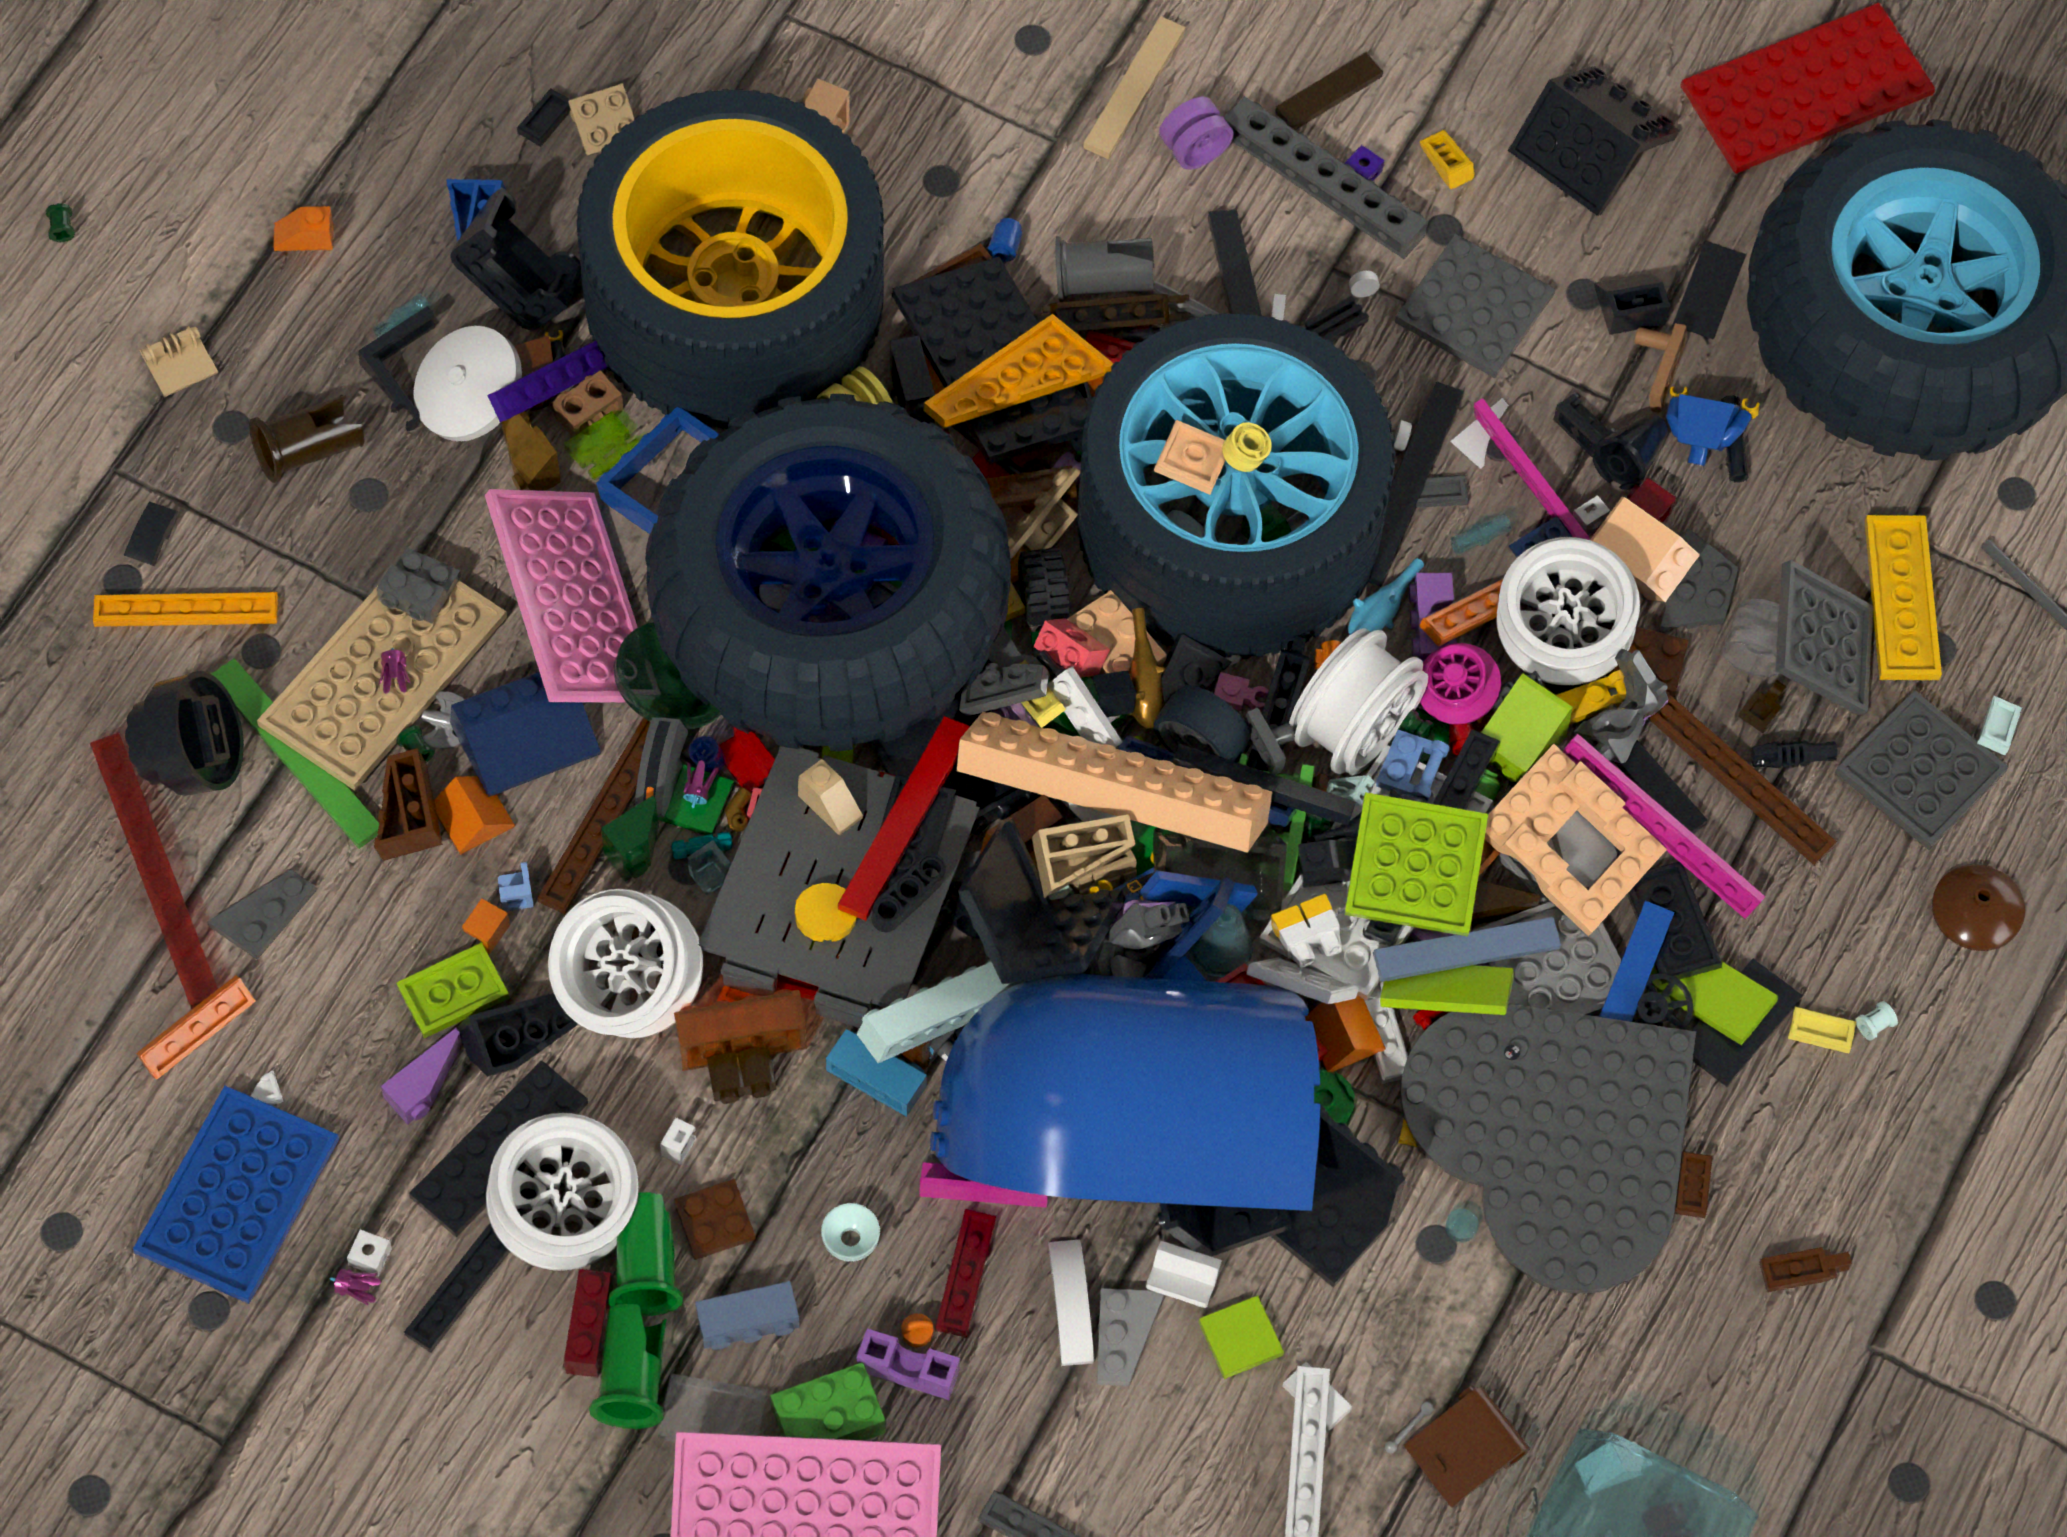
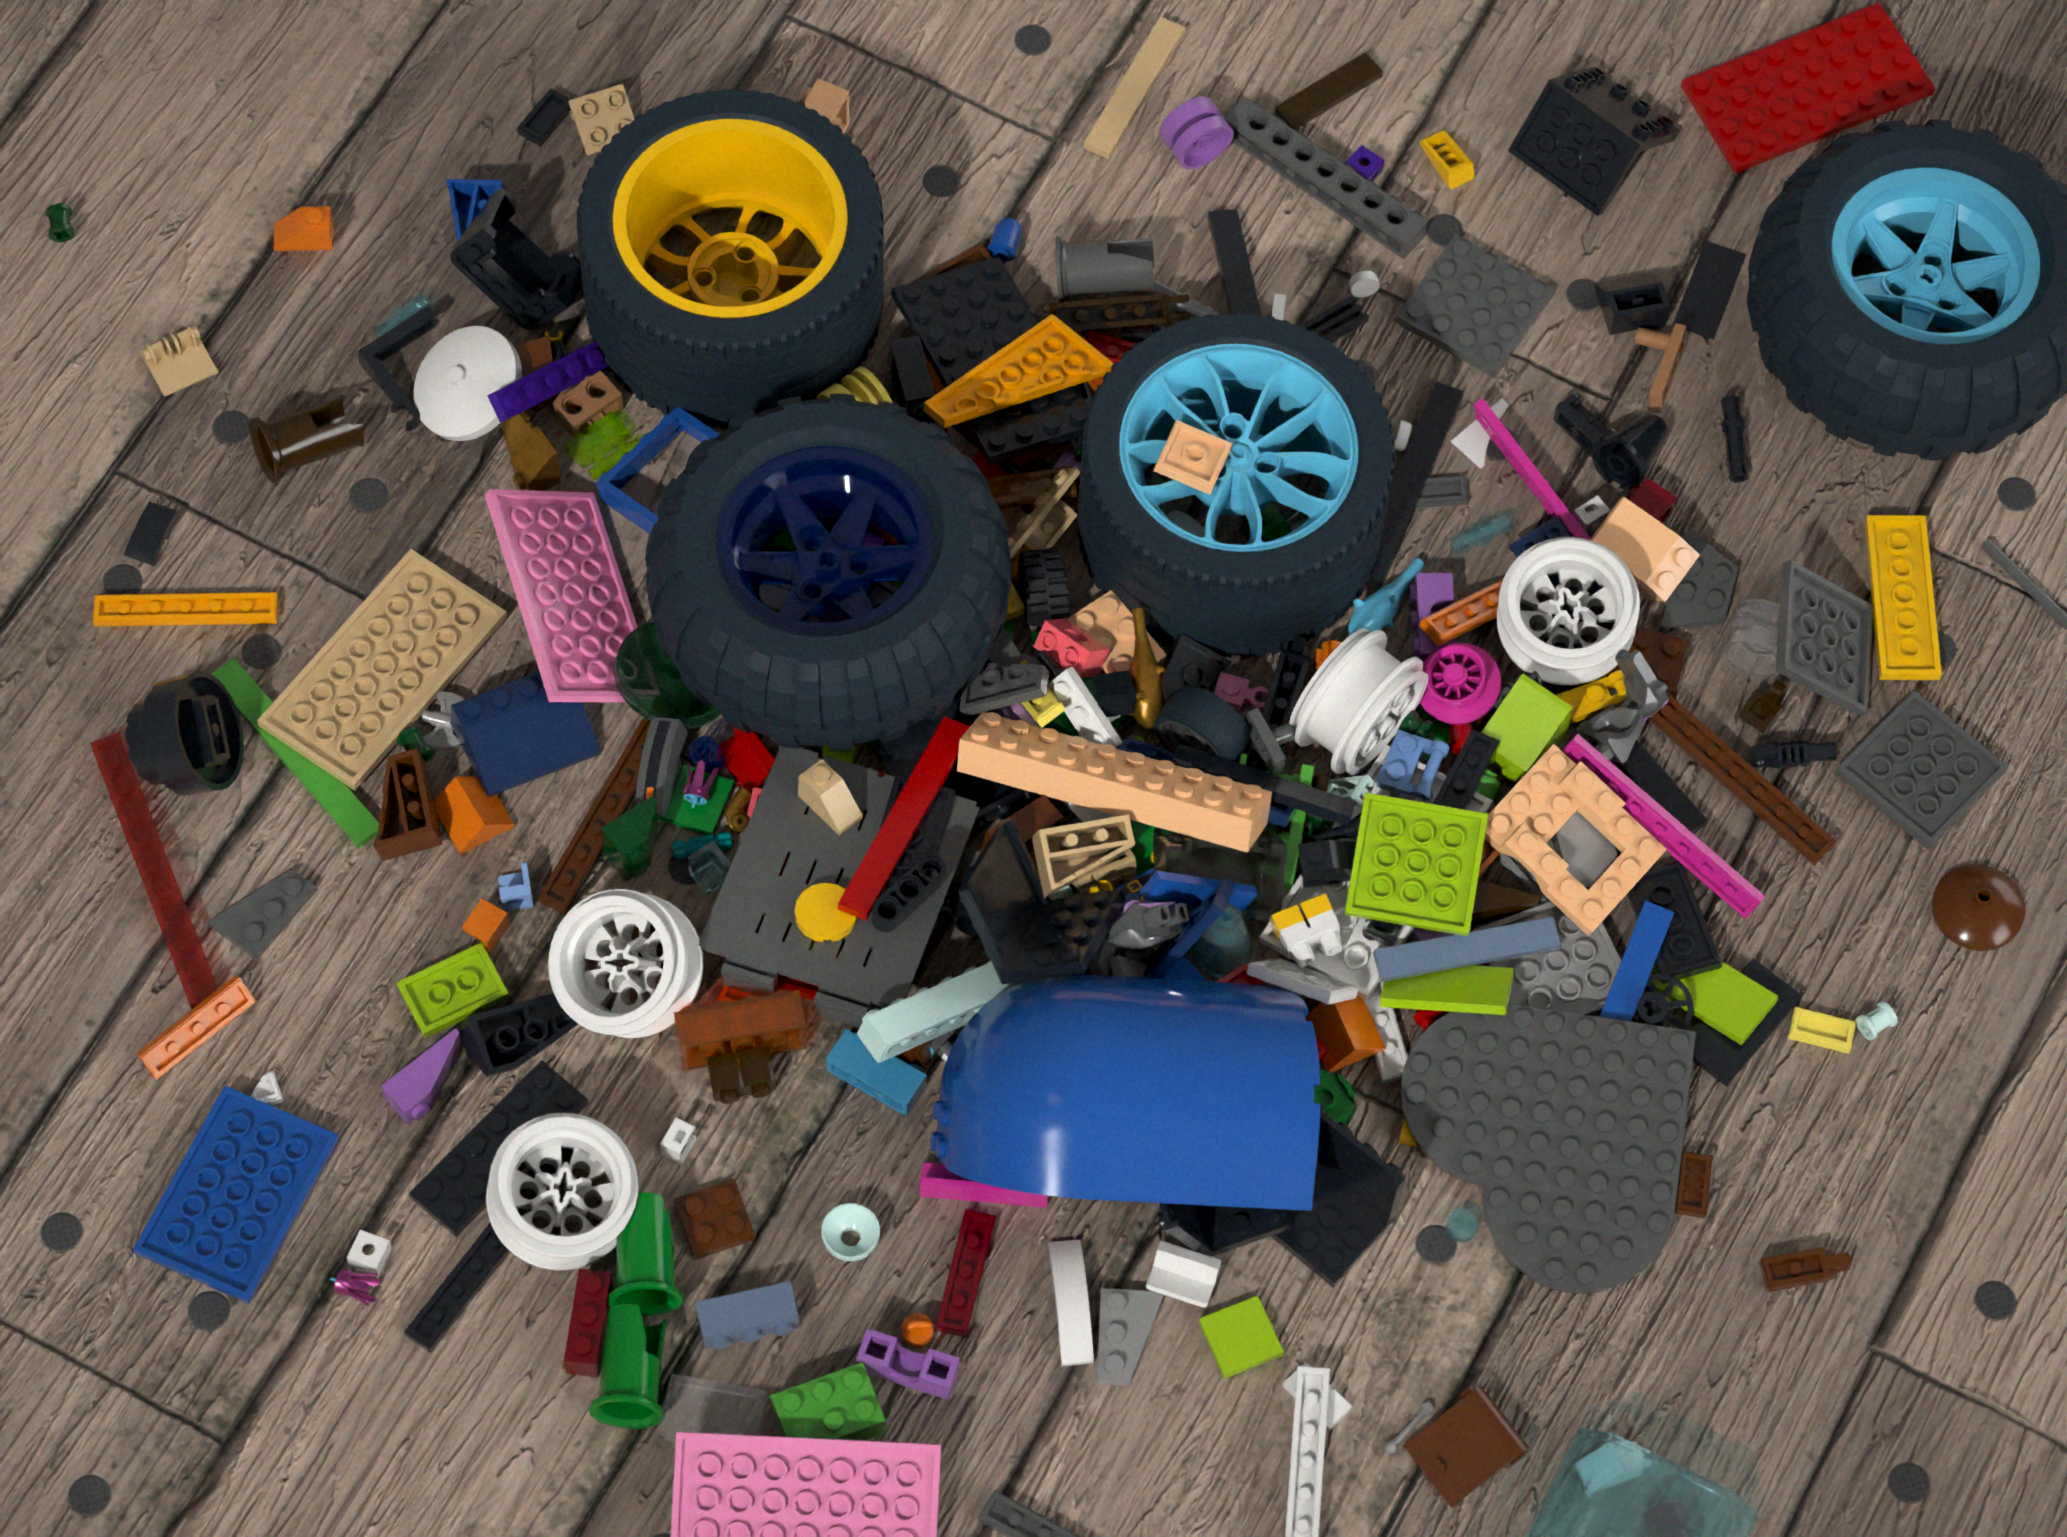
dark grey plate [377,547,461,623] -> none
flat silver piece [378,648,411,694] -> none
light yellow wheel [1222,422,1272,472] -> none
black piece [1504,1045,1520,1060] -> none
blue torso [1666,386,1760,466] -> none
light aqua tile [1977,696,2022,755] -> none

